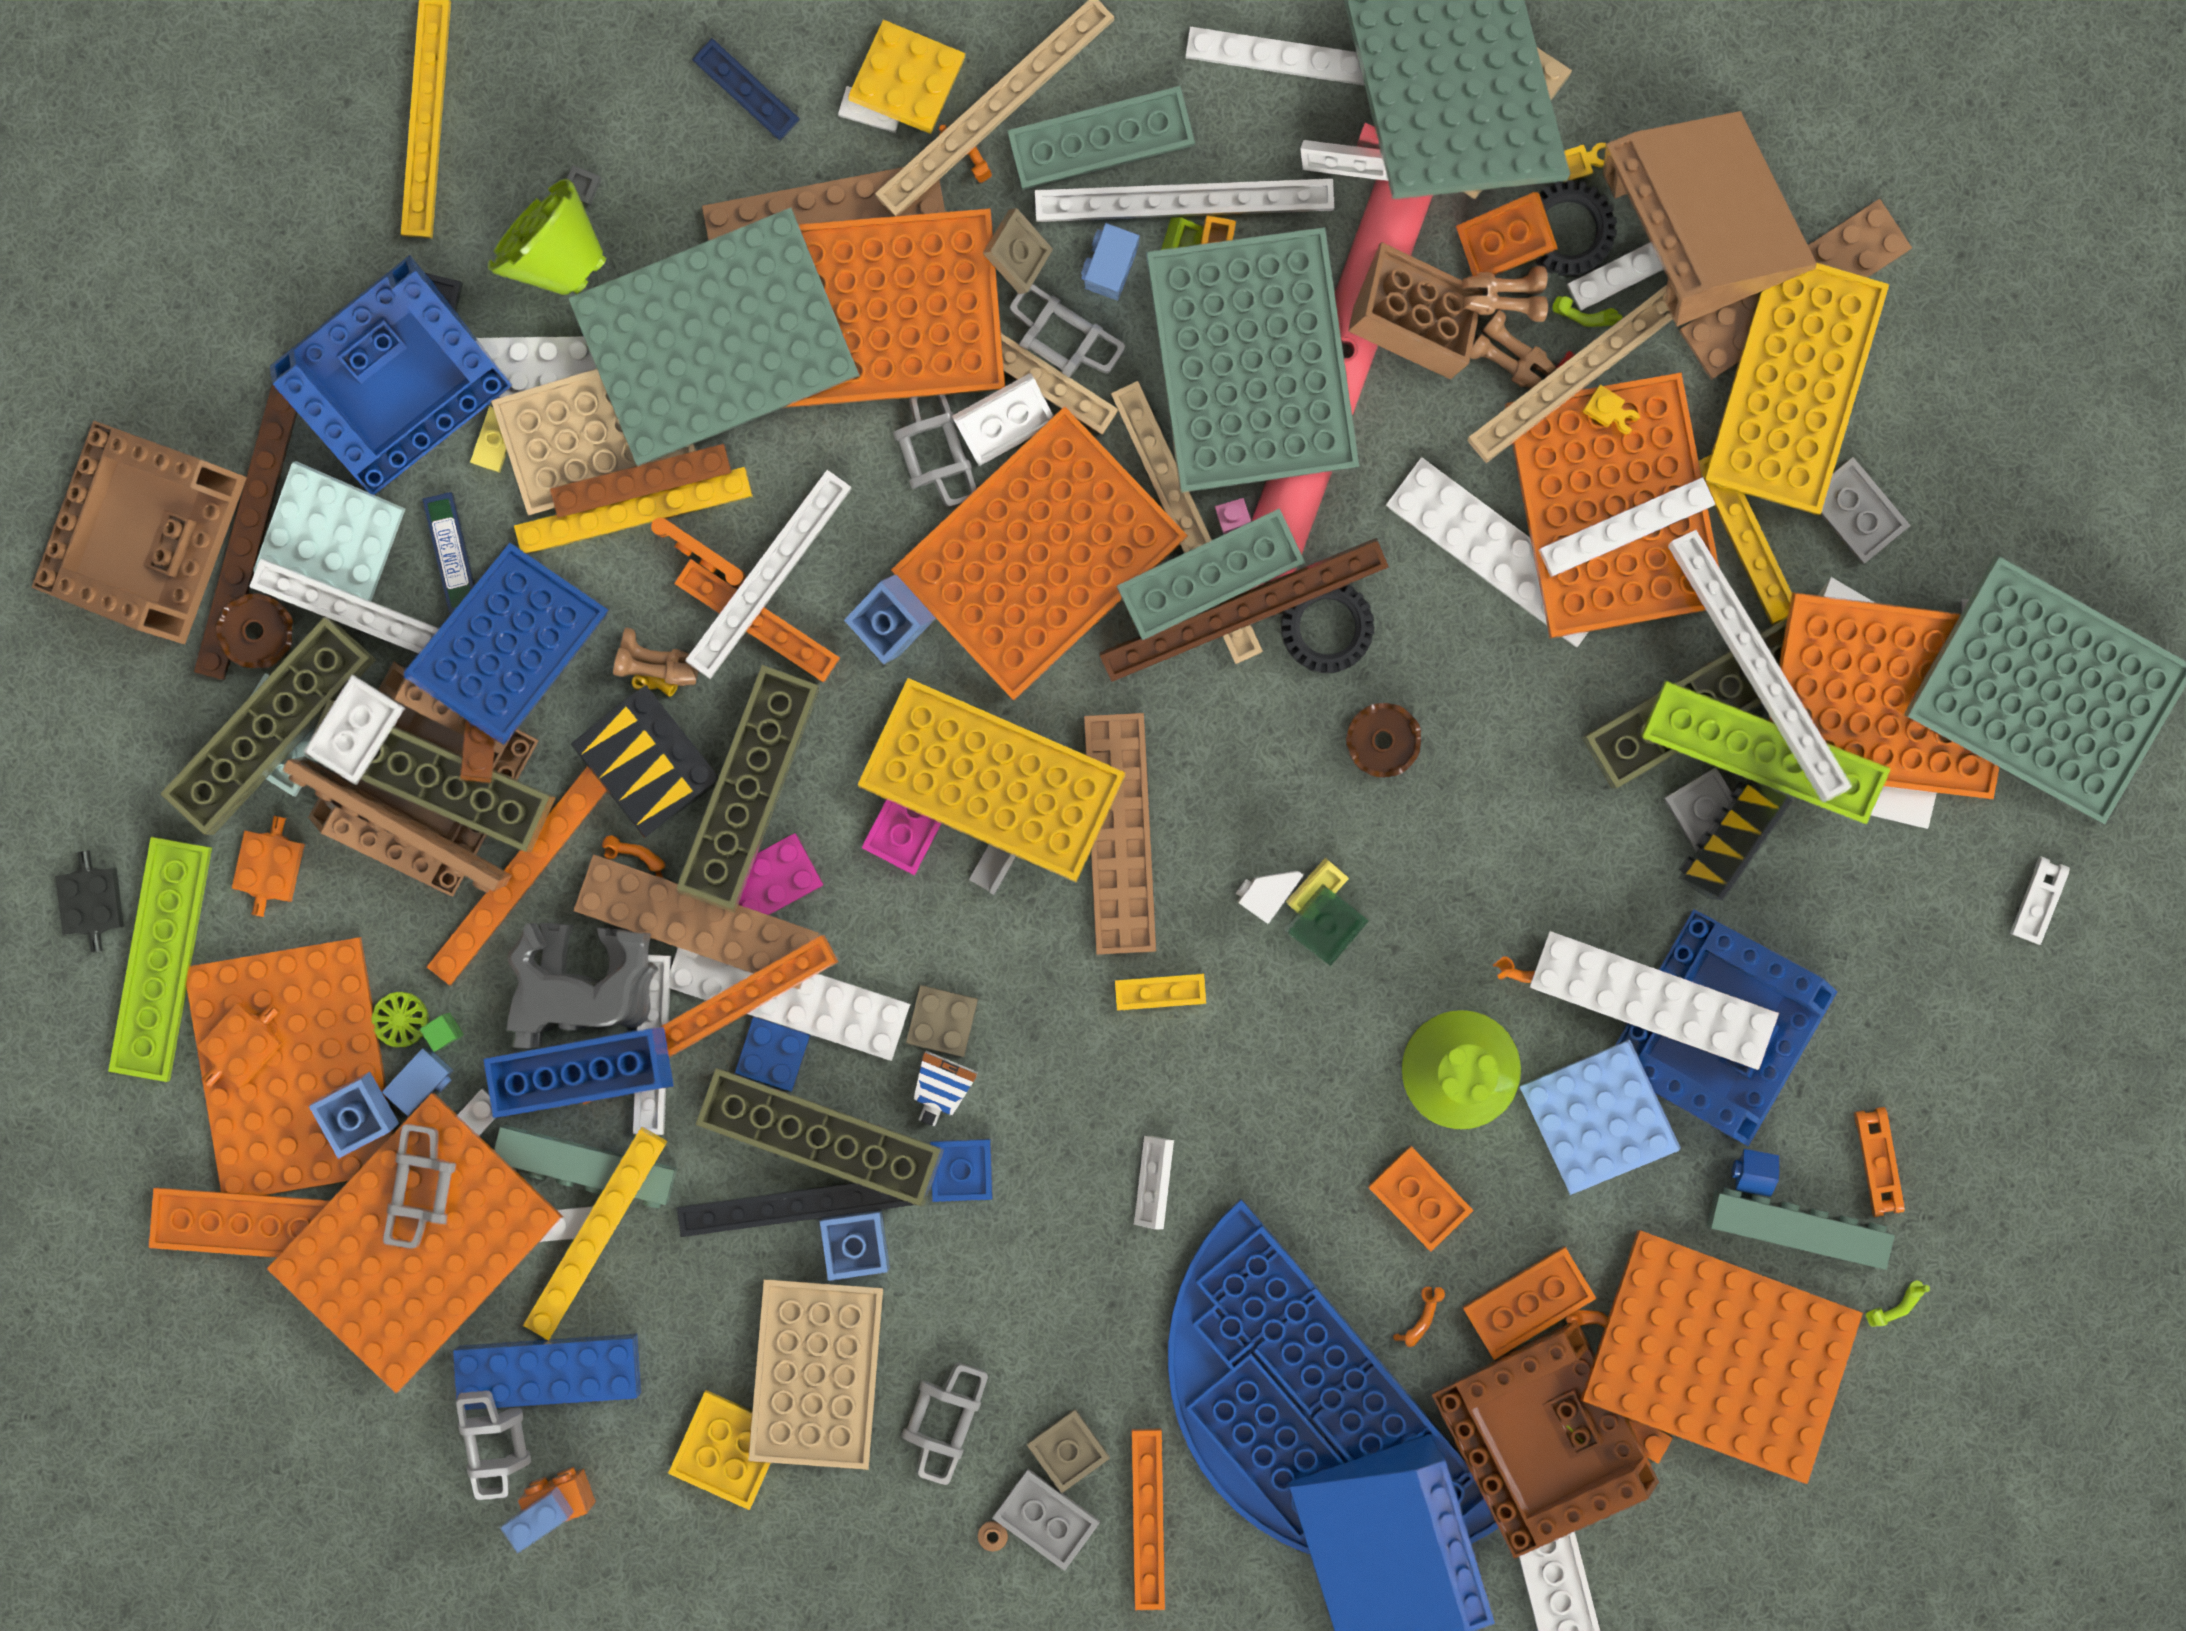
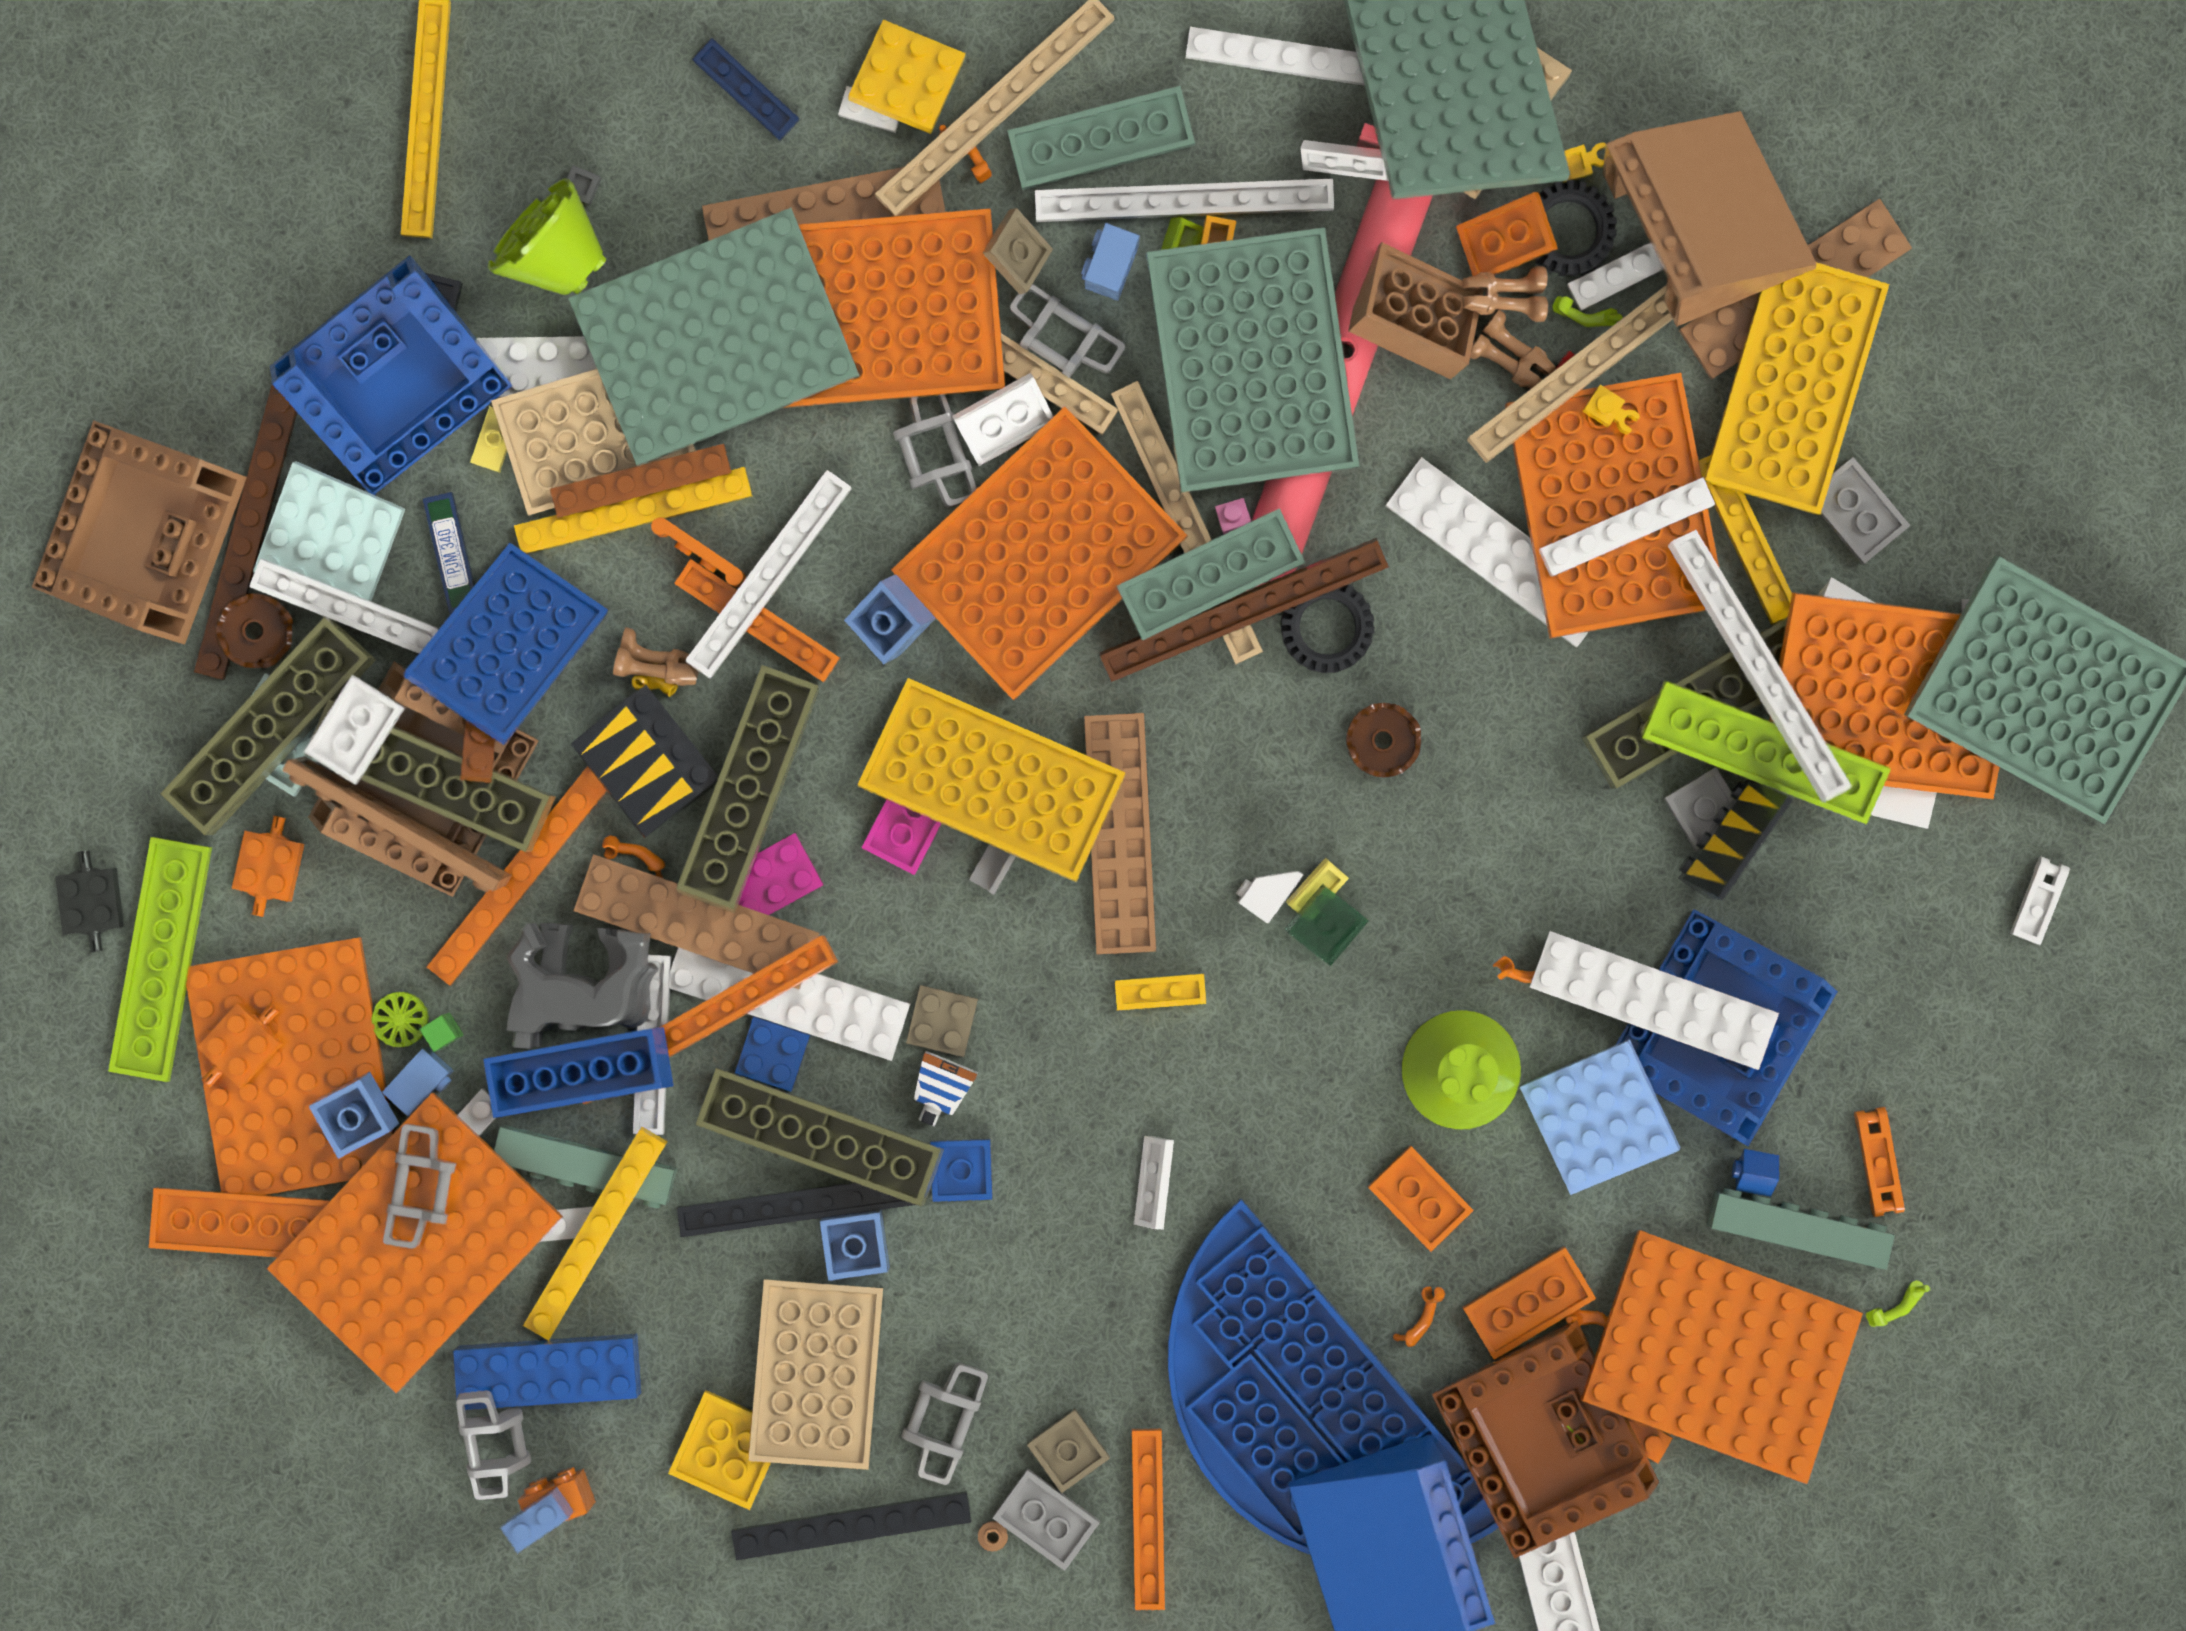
none -> black plate [731,1491,972,1560]

